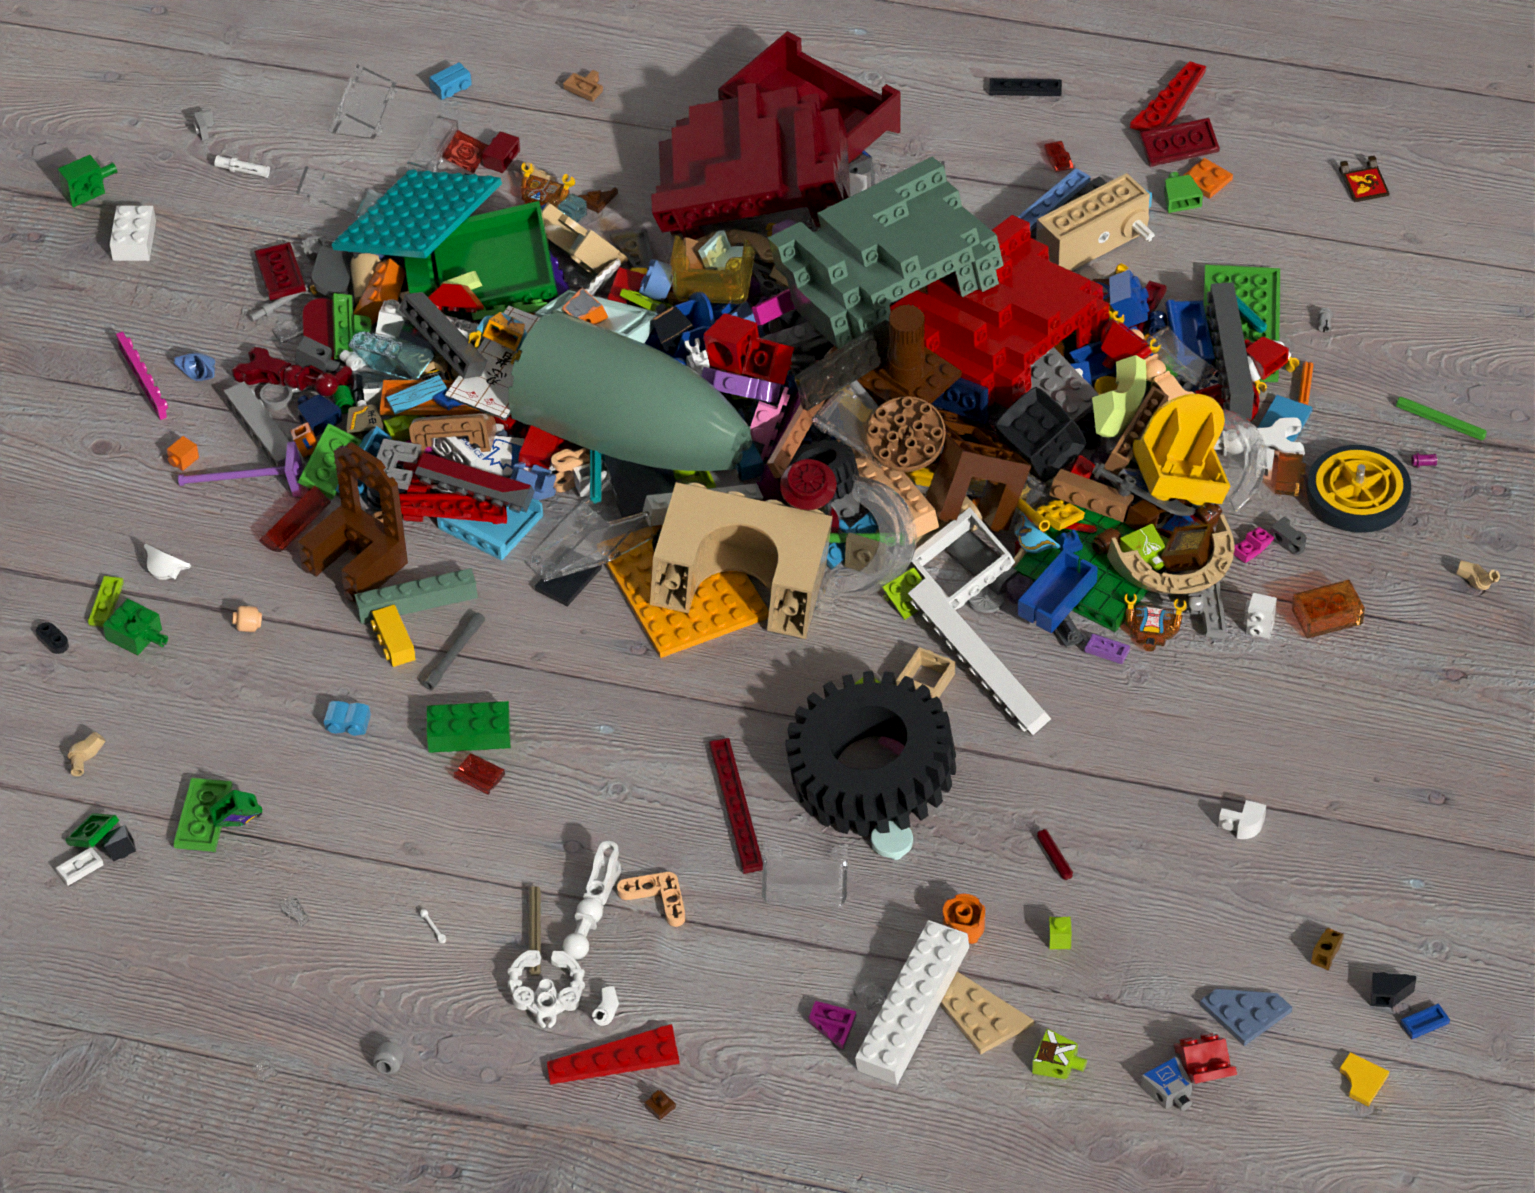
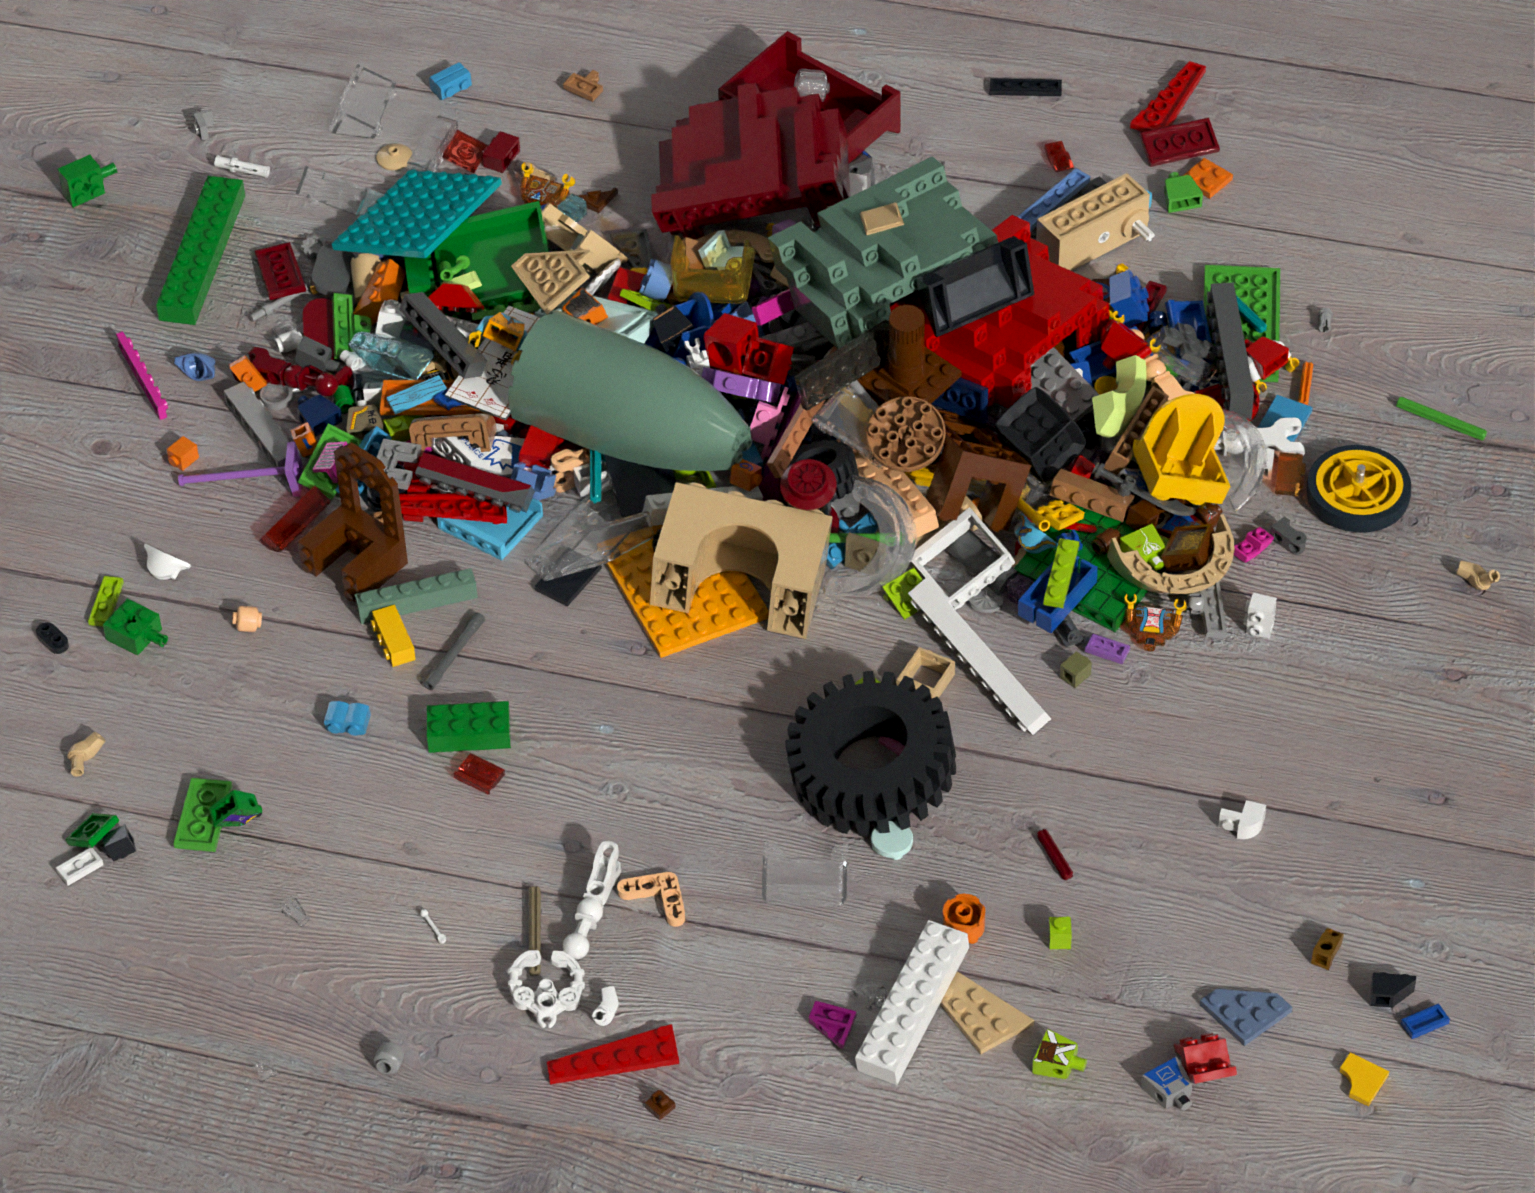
white brick [110,206,156,261] -> none
dark red tile [709,738,764,874] -> none
clear orange brick [1292,579,1365,639] -> none
flag [1339,155,1390,203] -> none
magenta pin [1411,453,1437,468] -> none
none -> green brick [156,176,245,325]
none -> orange plate [229,355,267,392]
none -> white brick [274,329,303,353]
none -> dark pink panel [312,441,347,483]
none -> tan dish [376,144,413,170]
none -> bright green plant [438,255,470,282]
none -> tan wing [511,250,594,314]
none -> orange brick [730,459,762,491]
none -> clear head [794,68,830,103]
none -> tan piece [859,202,904,235]
none -> black slope [916,236,1035,337]
none -> lime plate [1043,538,1080,608]
none -> olive brick [1060,651,1092,688]
none -> dark grey plate [1160,322,1216,365]

